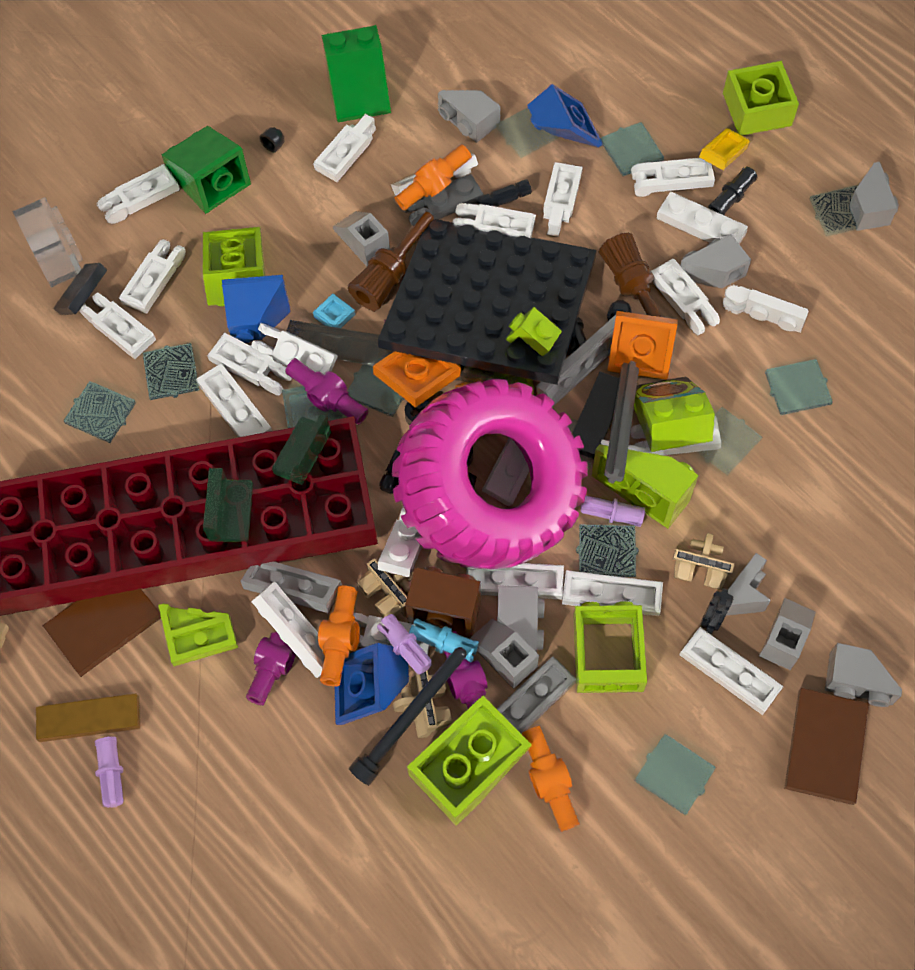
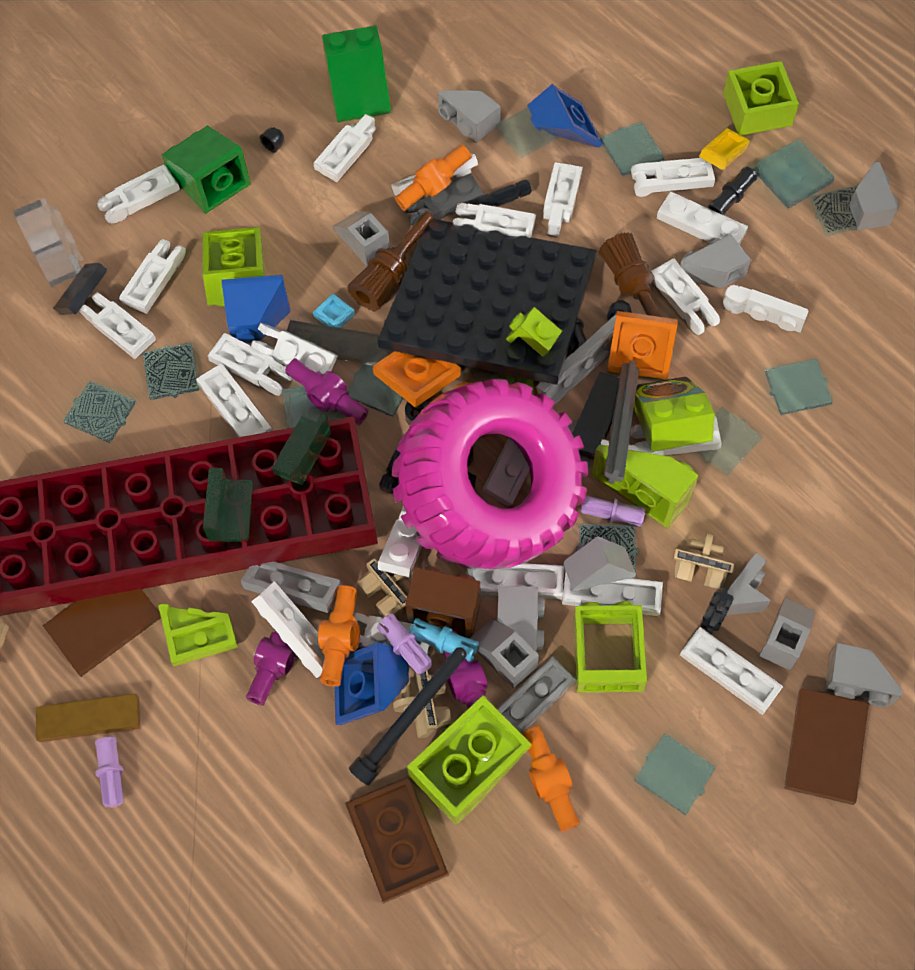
none -> reddish brown tile [345,776,449,904]
none -> light grey slope [563,536,636,591]
none -> clear light blue tile [753,140,835,209]

